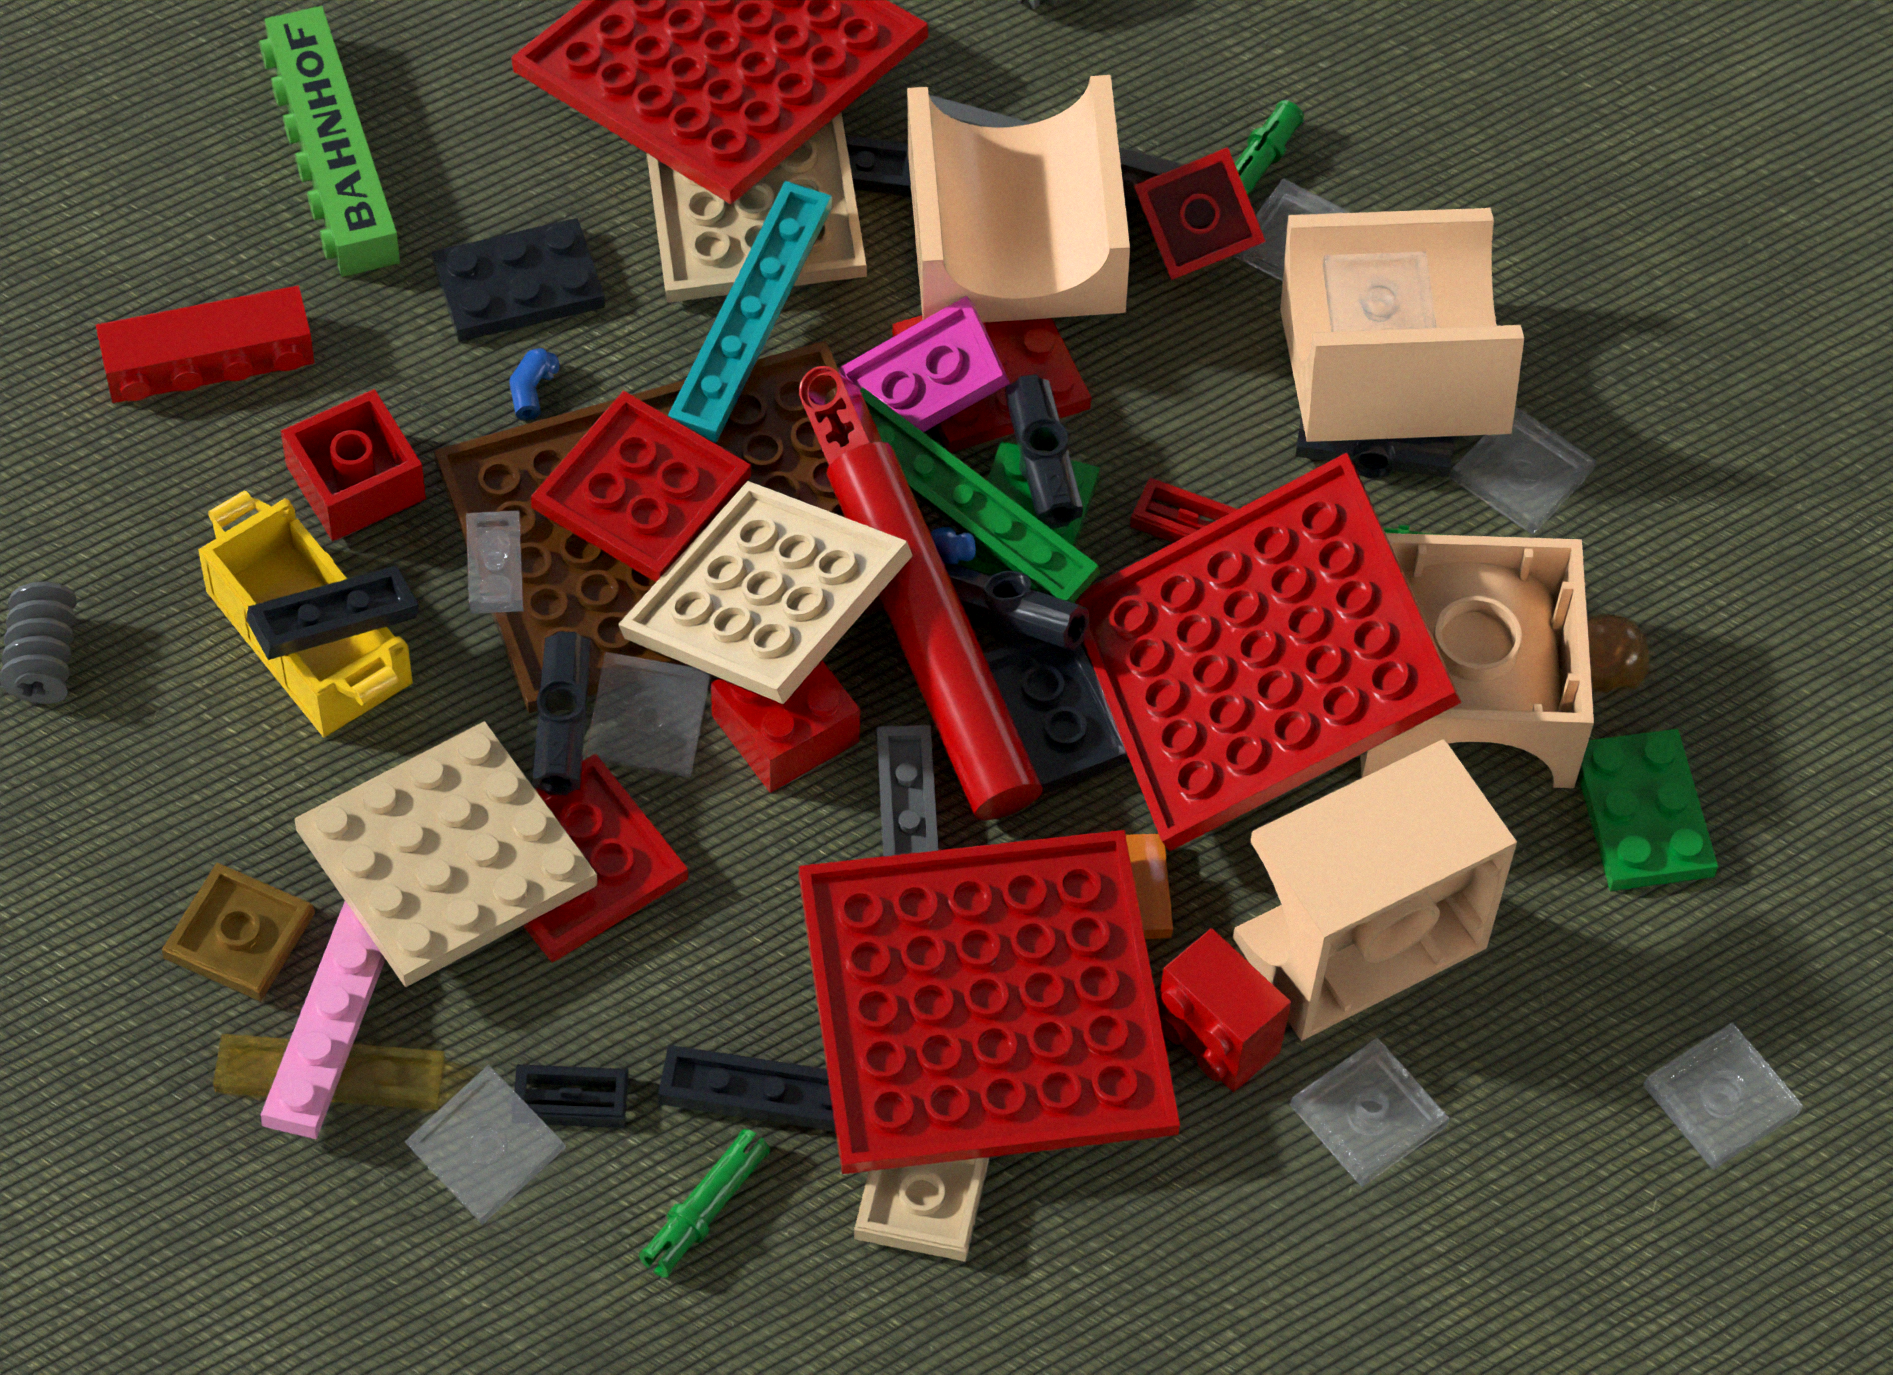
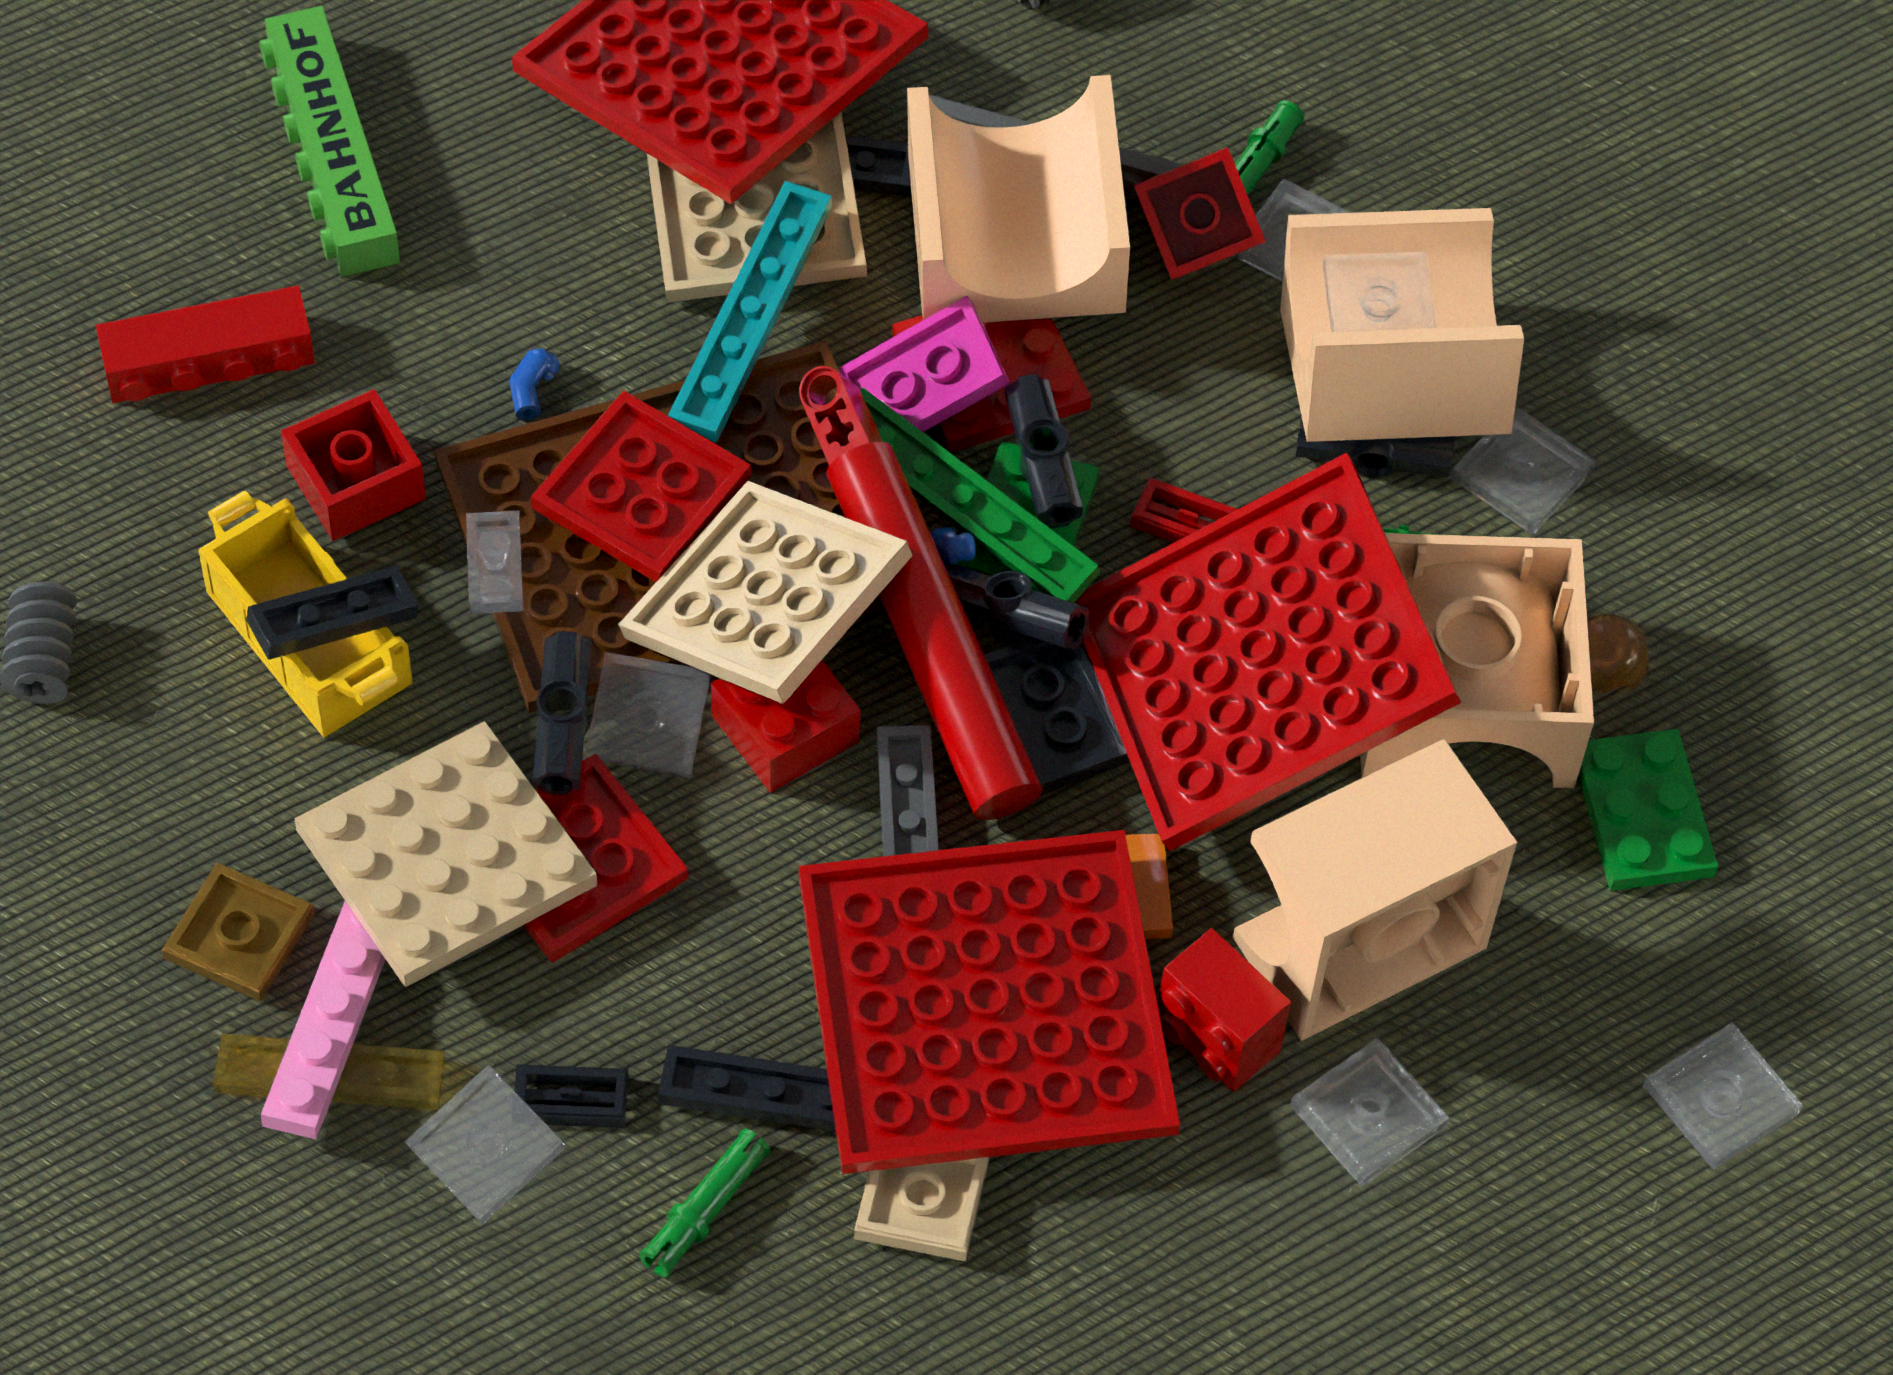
black plate [432,218,605,342] -> none

